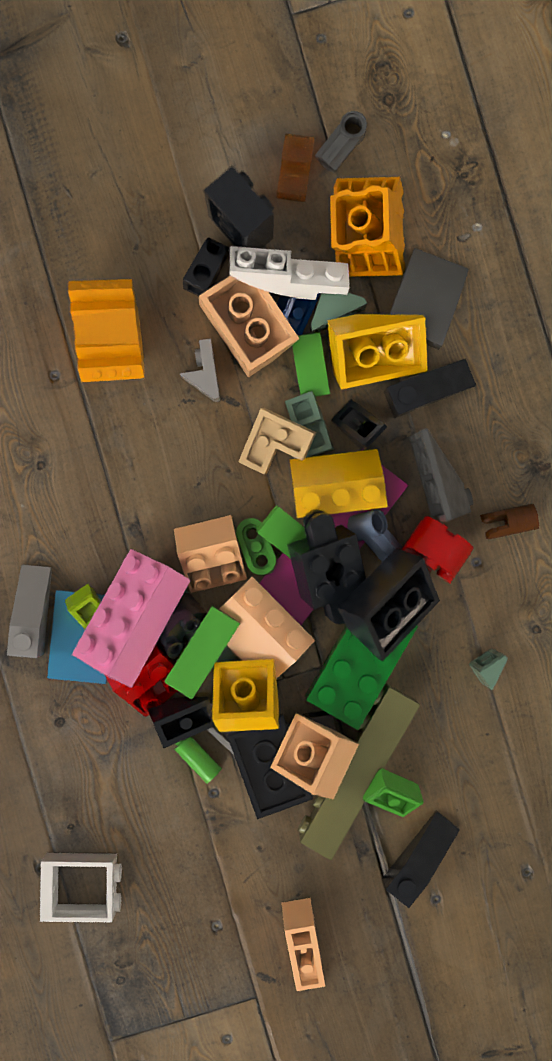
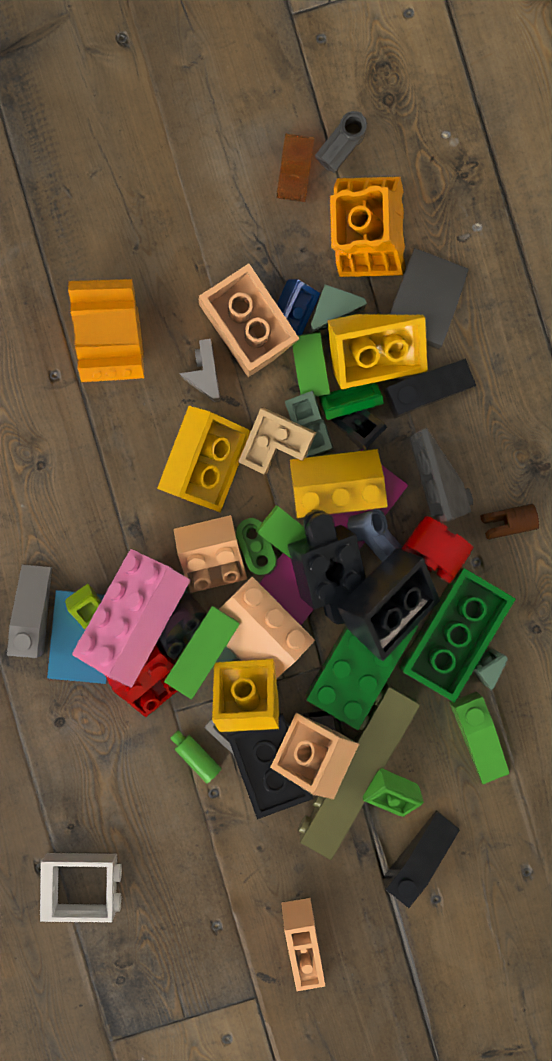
black slope [148,697,216,749] -> none
black leg [183,237,230,297] -> none
black brick [204,166,274,249] -> none
white slope [230,246,350,300] -> none
none -> yellow slope [157,406,251,513]
none -> green tile [319,382,384,420]
none -> green brick [399,568,516,703]
none -> bright green slope [449,692,510,784]

